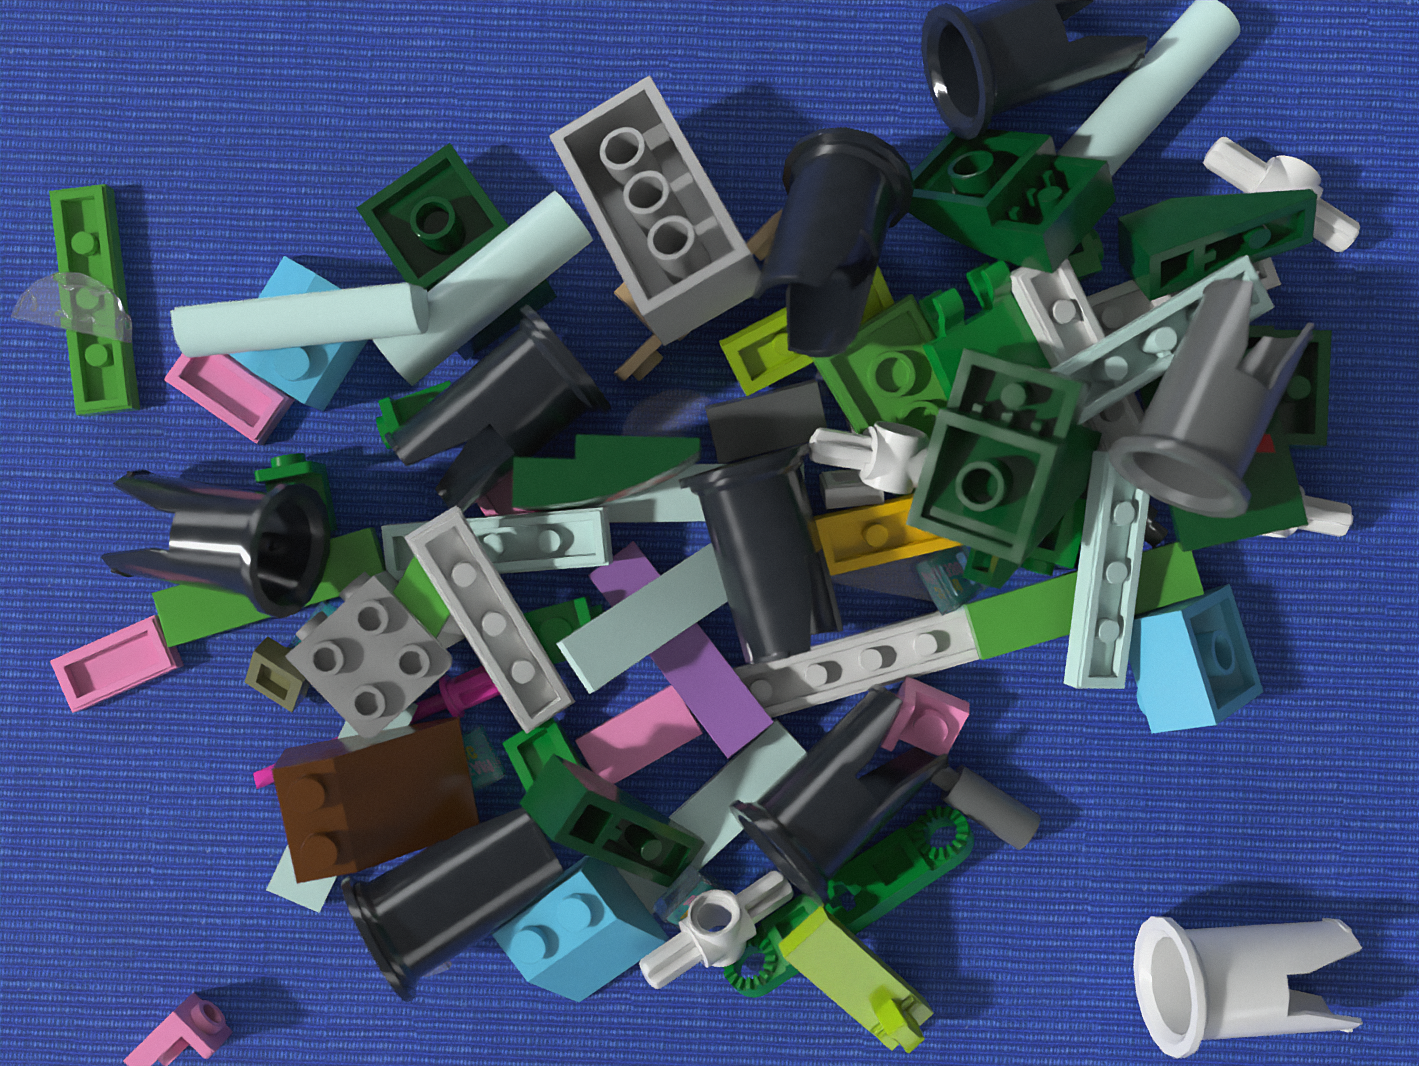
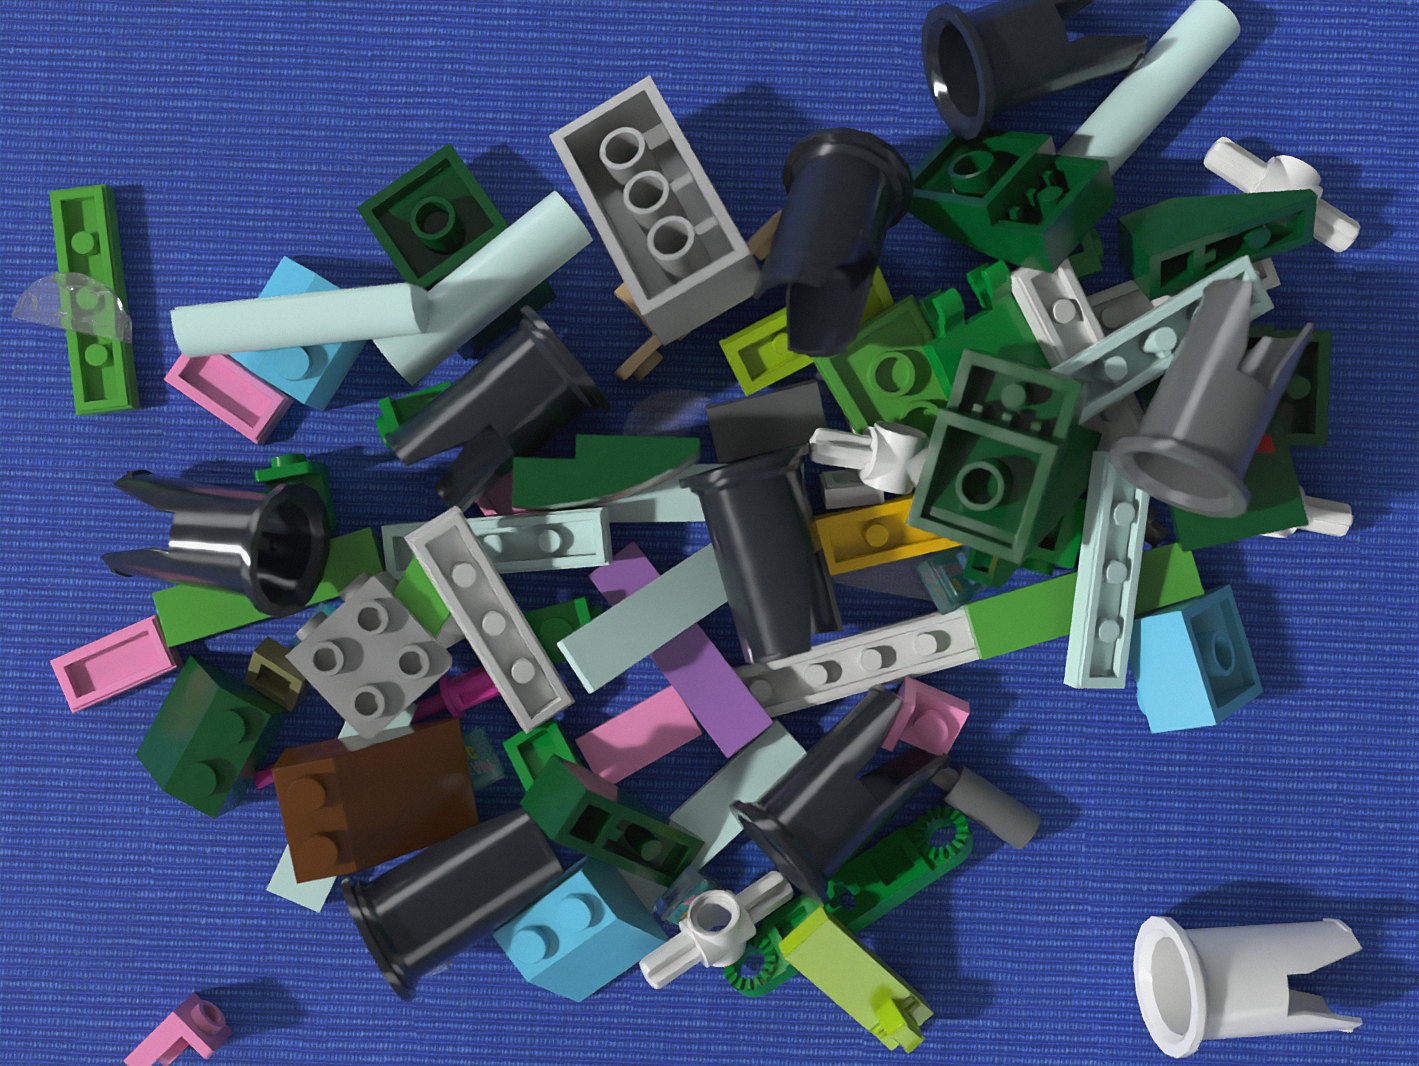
none -> dark green slope [135,654,290,819]

